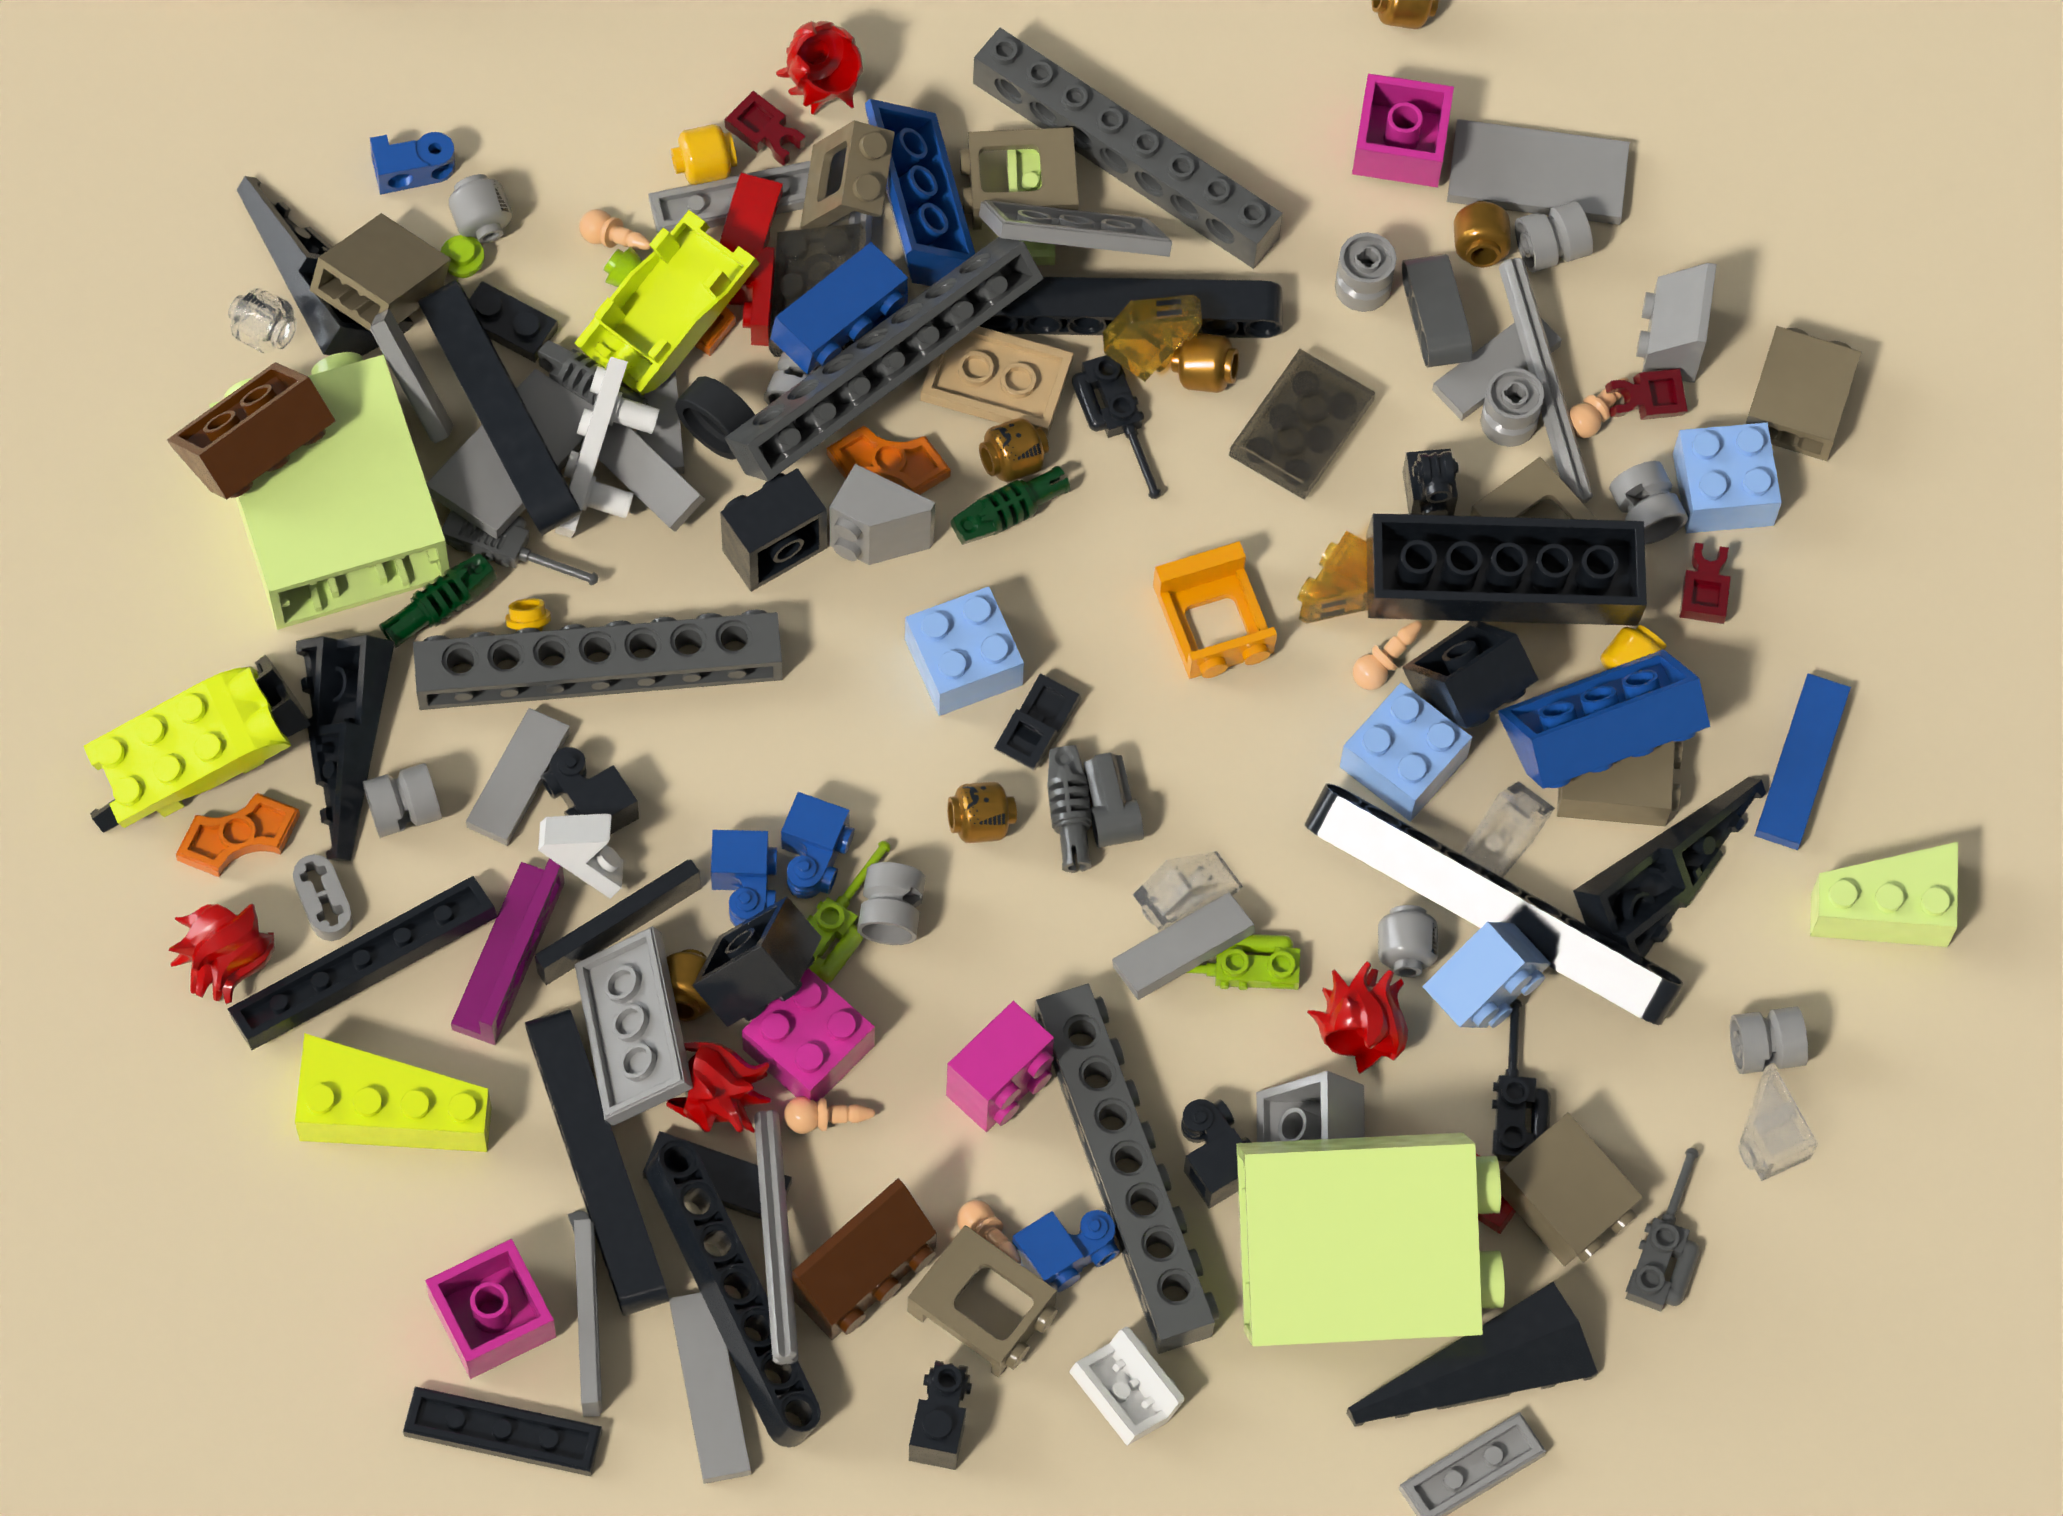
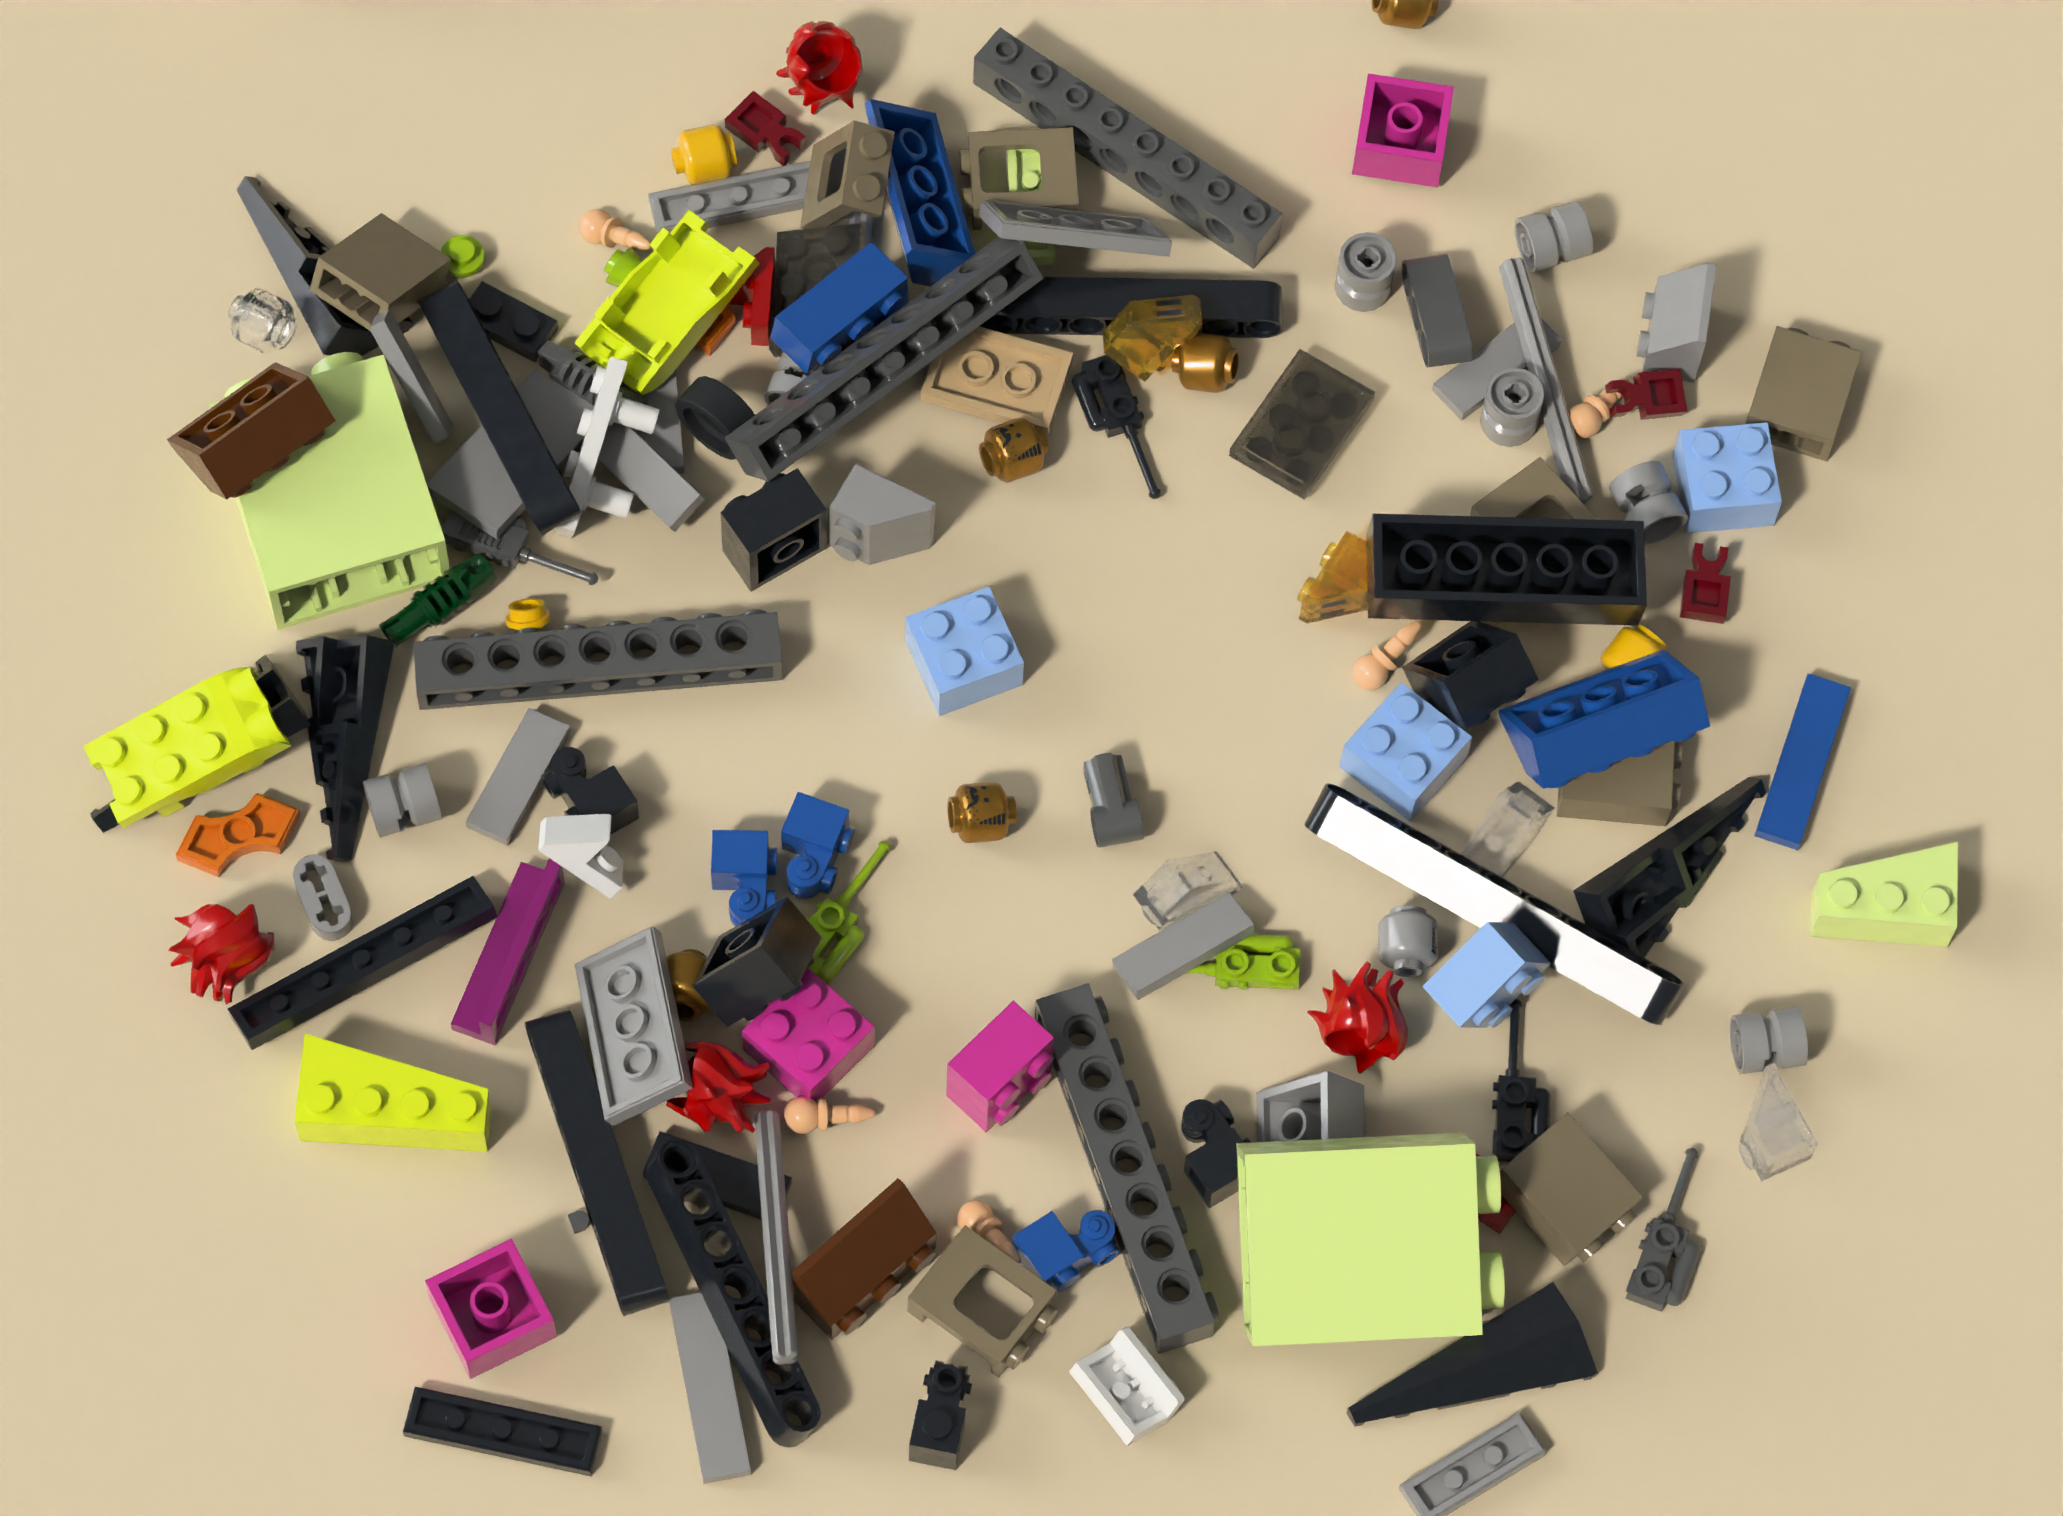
blue leg [370,132,455,195] -> none
light grey head [449,174,512,243] -> none
black tile [535,859,701,985] -> none
light grey tile [574,1219,602,1417] -> none
red slope [719,172,783,256] -> none
orange tile [827,425,951,495] -> none
light grey wheel [857,862,925,945] -> none
dark green hinge [950,466,1071,545] -> none
black slope [994,673,1081,771] -> none
dark grey hinge [1047,745,1093,873] -> none
light orange window [1153,541,1277,679] -> none
black brick [1402,448,1459,516] -> none
light grey tile [1447,119,1630,225] -> none
pearl gold head [1453,201,1511,268] -> none

